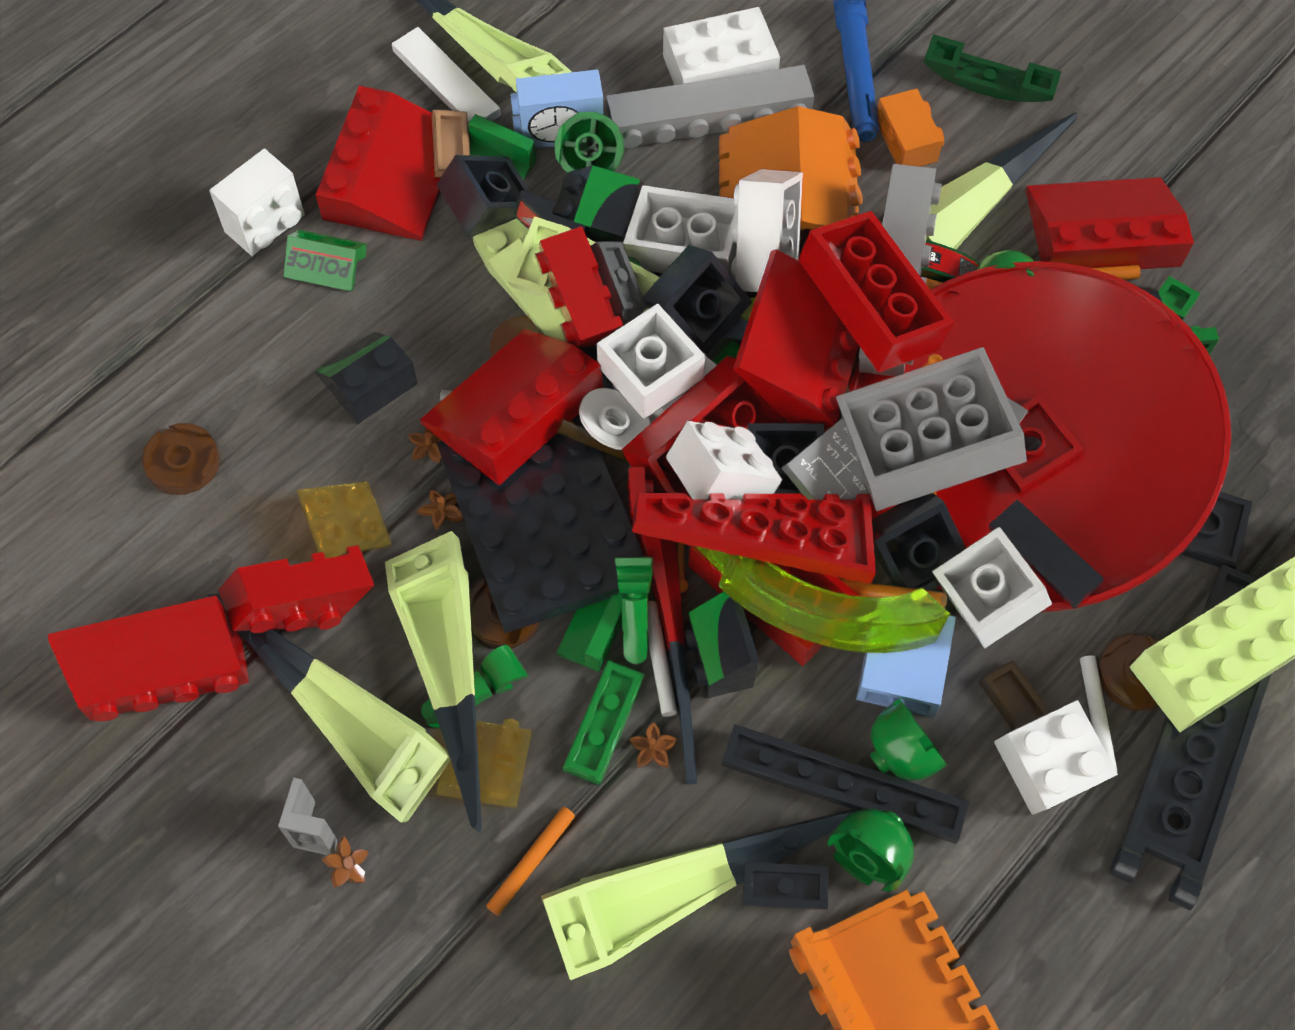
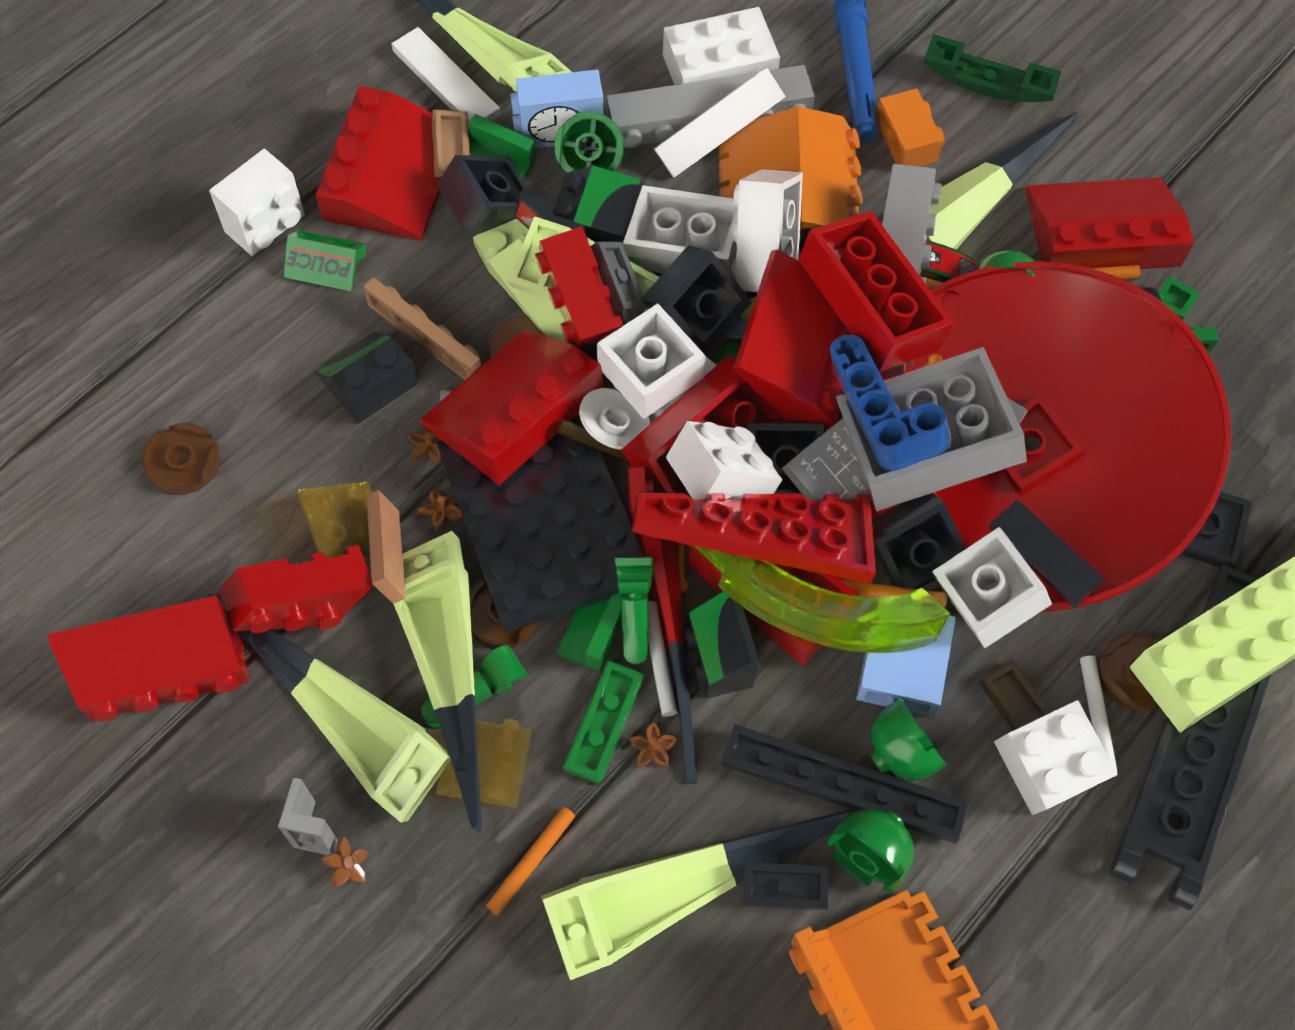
none -> medium nougat plate [363,277,481,380]
none -> nougat tile [367,490,406,603]
none -> white tile [653,68,786,178]
none -> blue beam [830,335,950,471]

